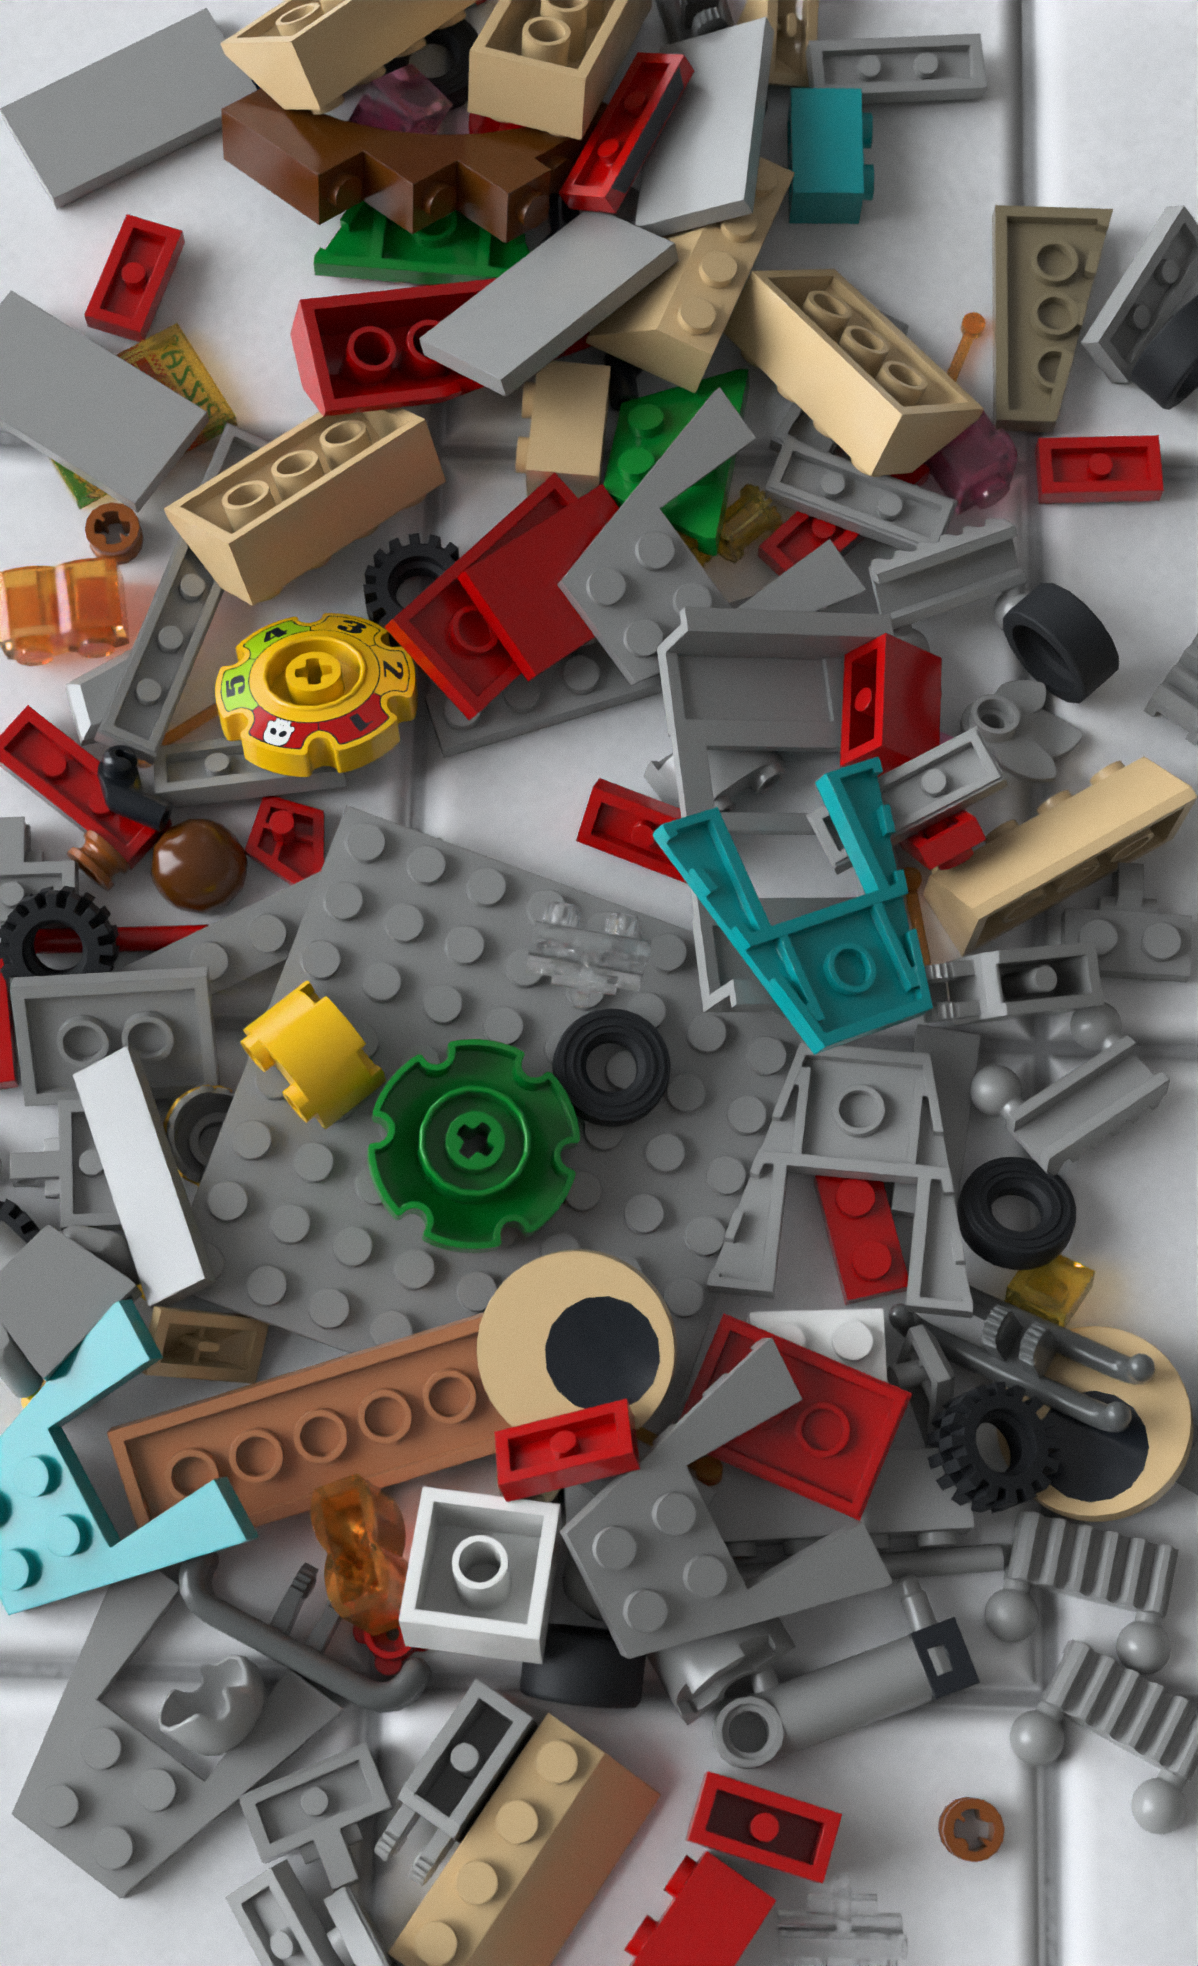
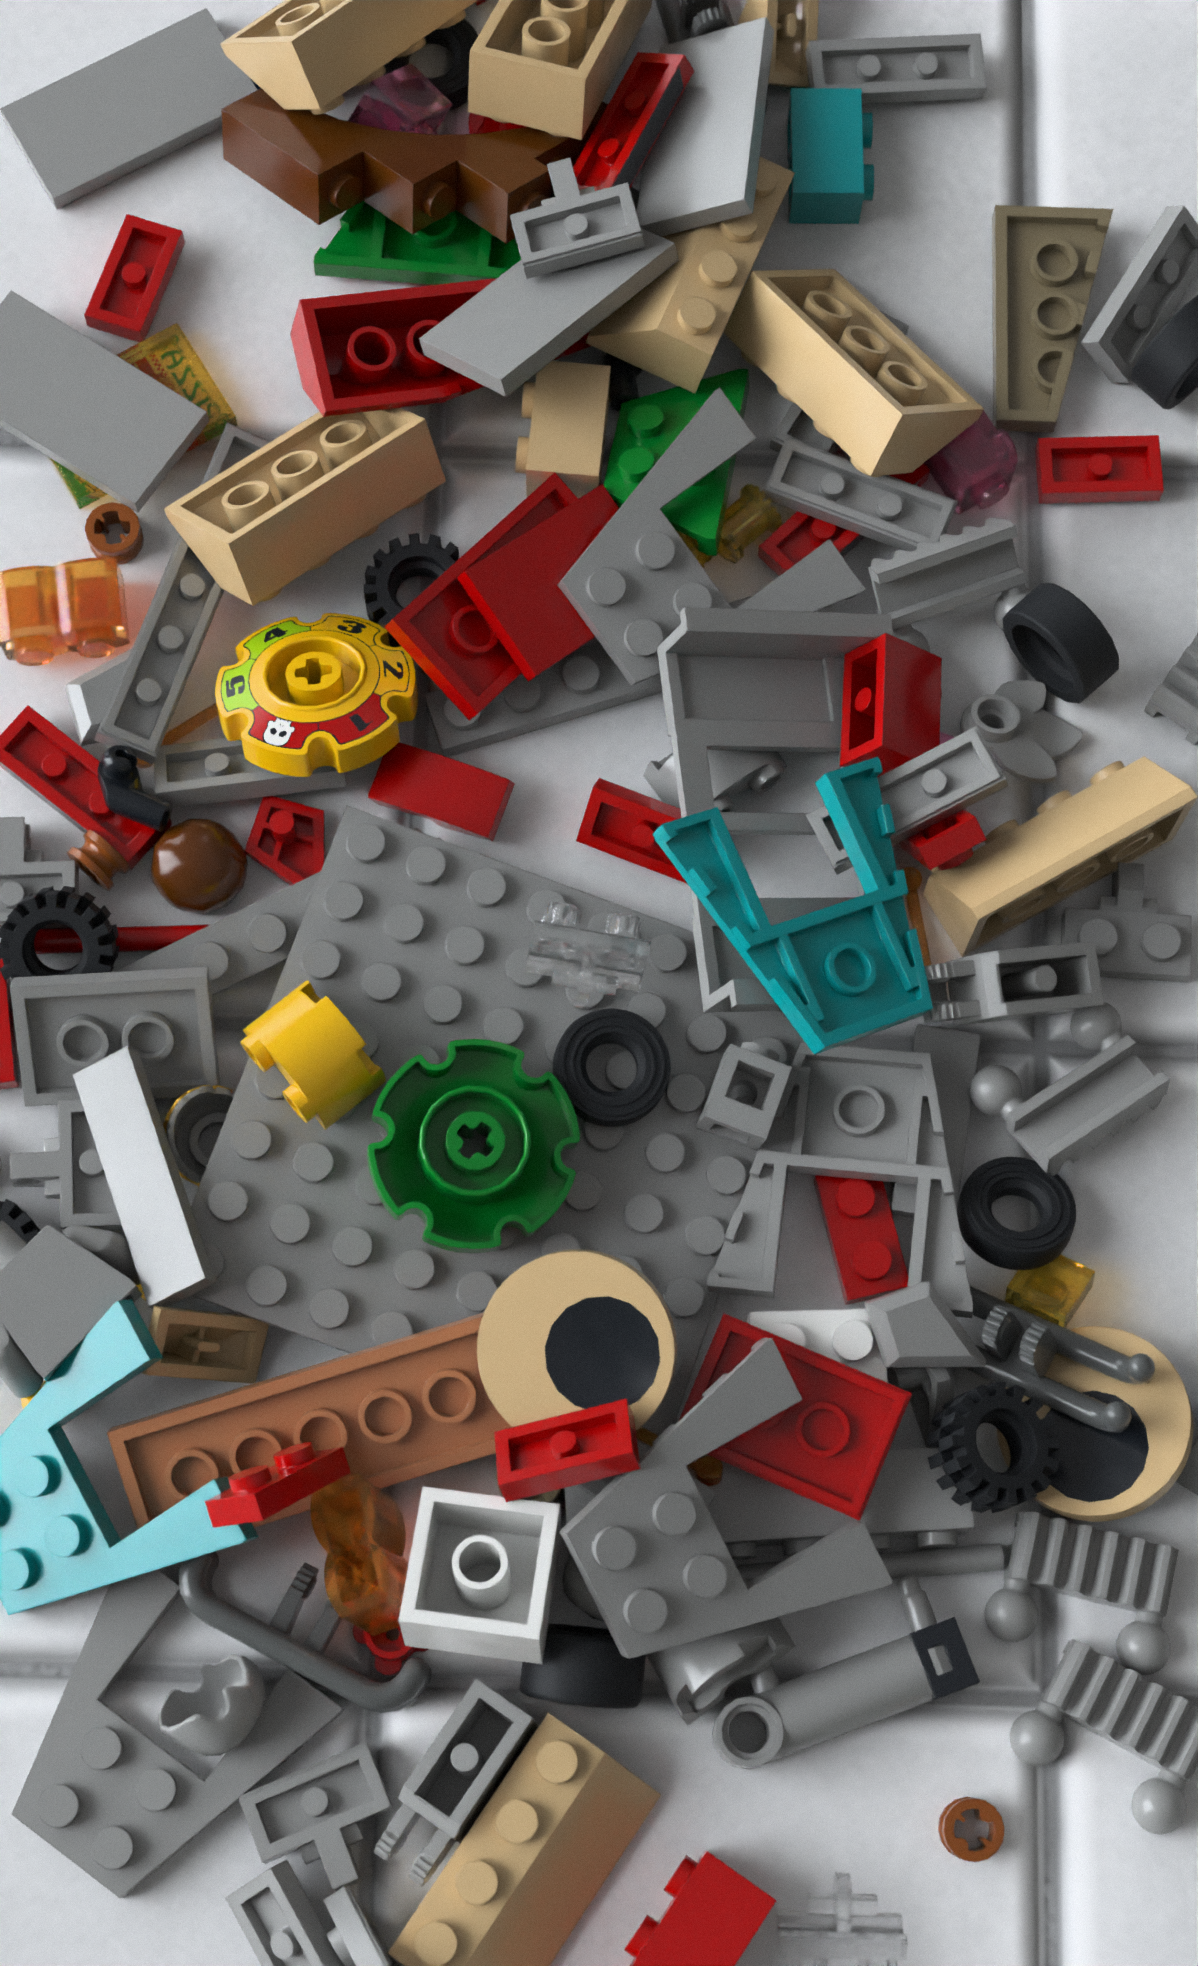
red brick [685,1771,842,1884] -> none
clear orange hinge [947,312,986,382] -> none
none -> red plate [205,1442,351,1528]
none -> red slope [367,742,515,842]
none -> light grey hinge [510,158,645,279]
none -> light grey brick [696,1042,792,1150]
none -> light grey piece [864,1281,986,1367]

